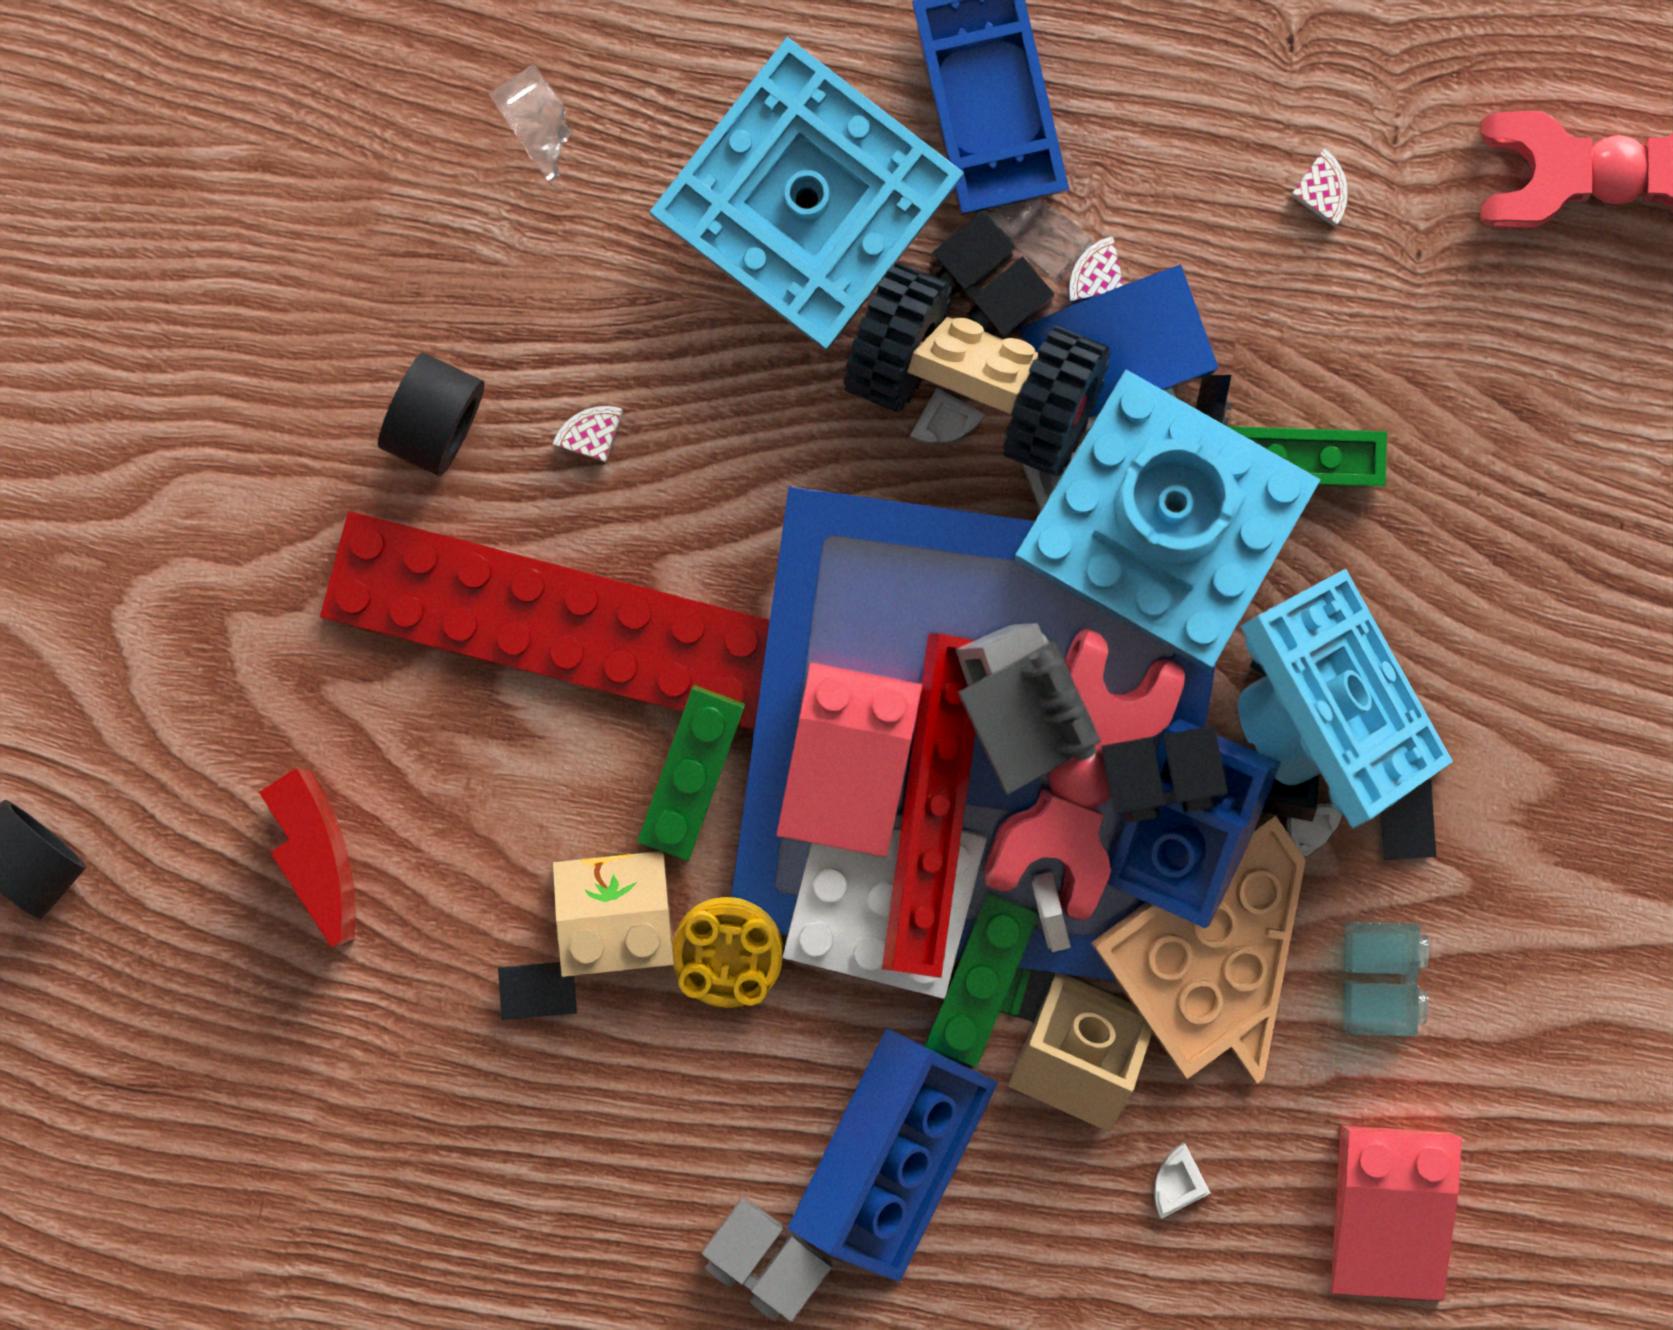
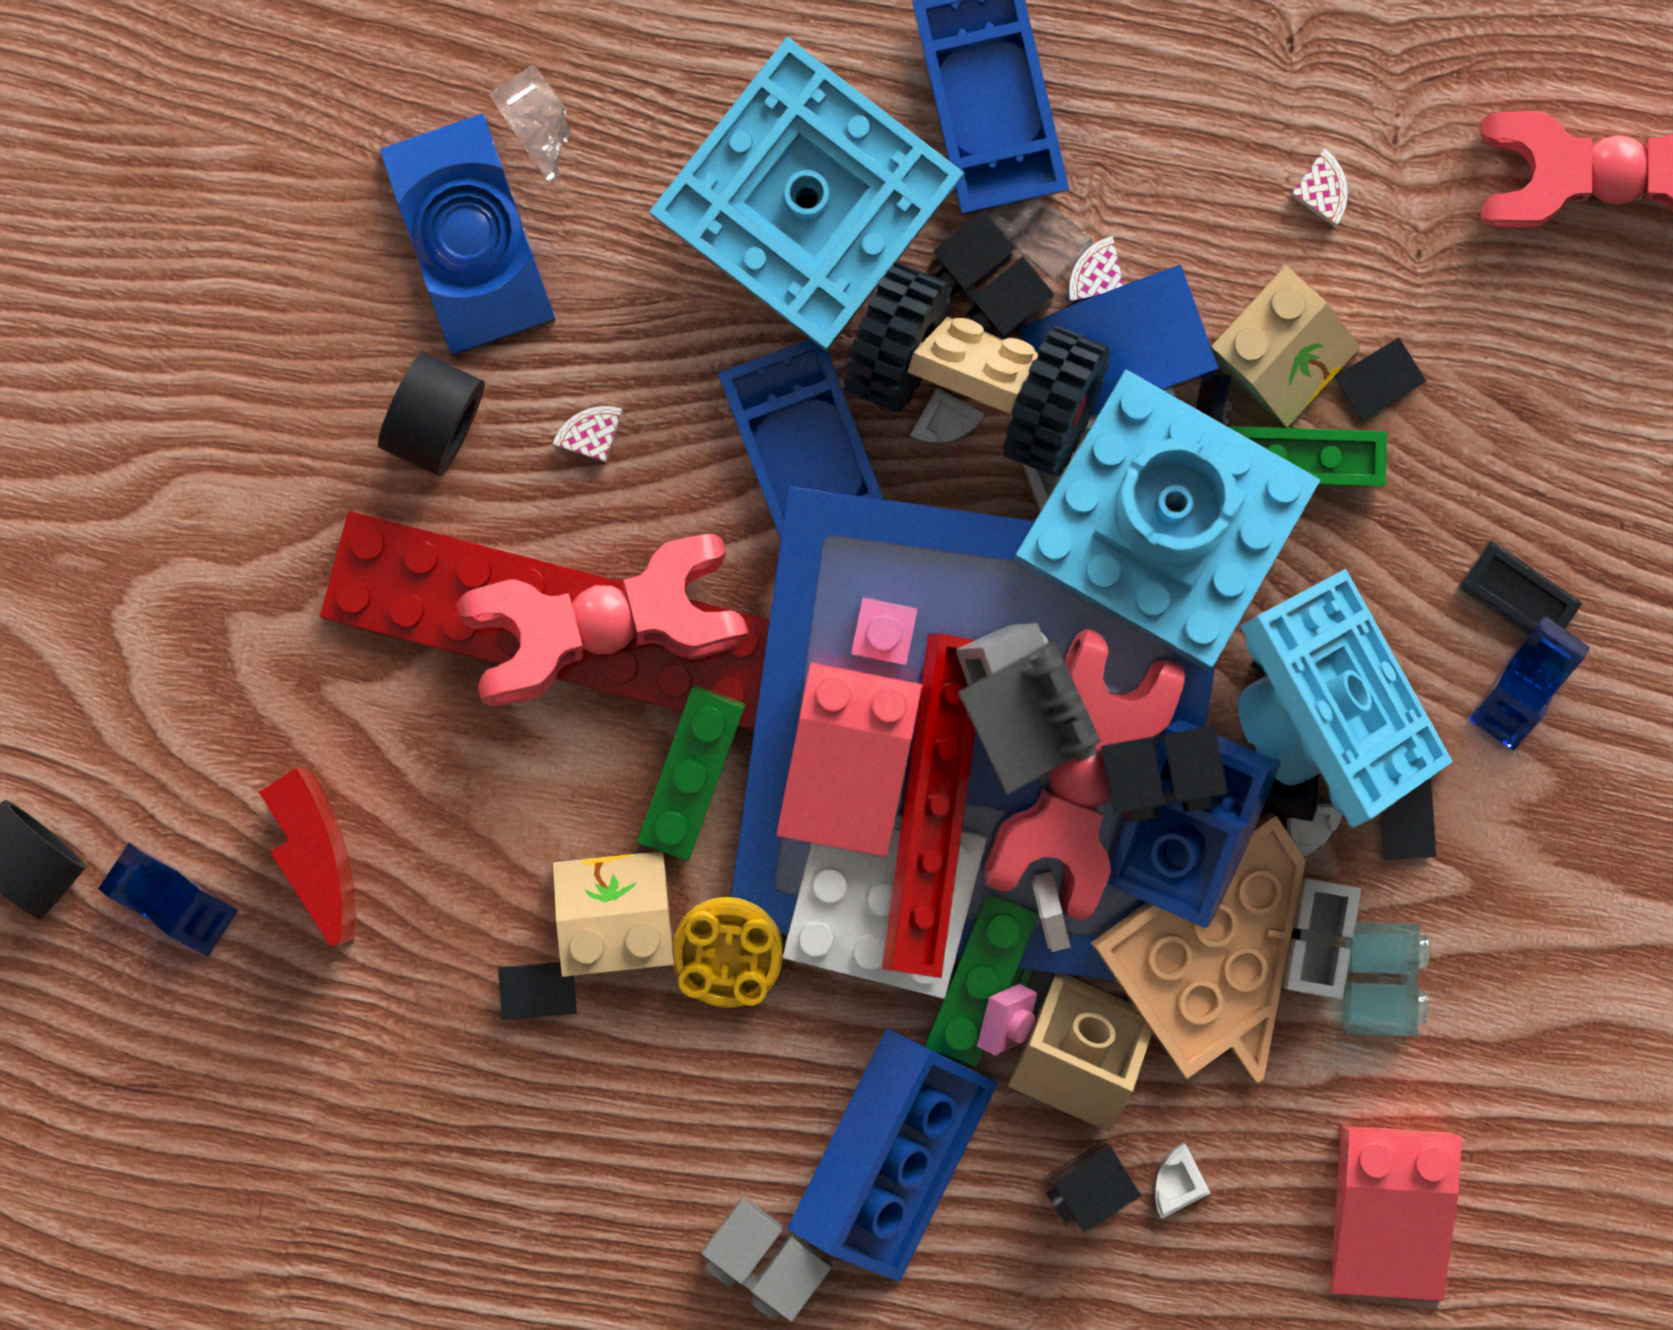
none -> clear blue slope [98,842,239,957]
none -> blue slope [380,113,556,356]
none -> coral piece [456,534,749,706]
none -> blue slope [718,339,884,541]
none -> bright pink plate [851,597,917,665]
none -> bright pink plate [977,984,1037,1056]
none -> black piece [1045,1140,1142,1232]
none -> tan slope [1211,266,1361,428]
none -> light grey piece [1281,878,1361,999]
none -> black piece [1334,337,1426,421]
none -> black tile [1458,540,1583,649]
none -> clear blue slope [1468,616,1590,751]

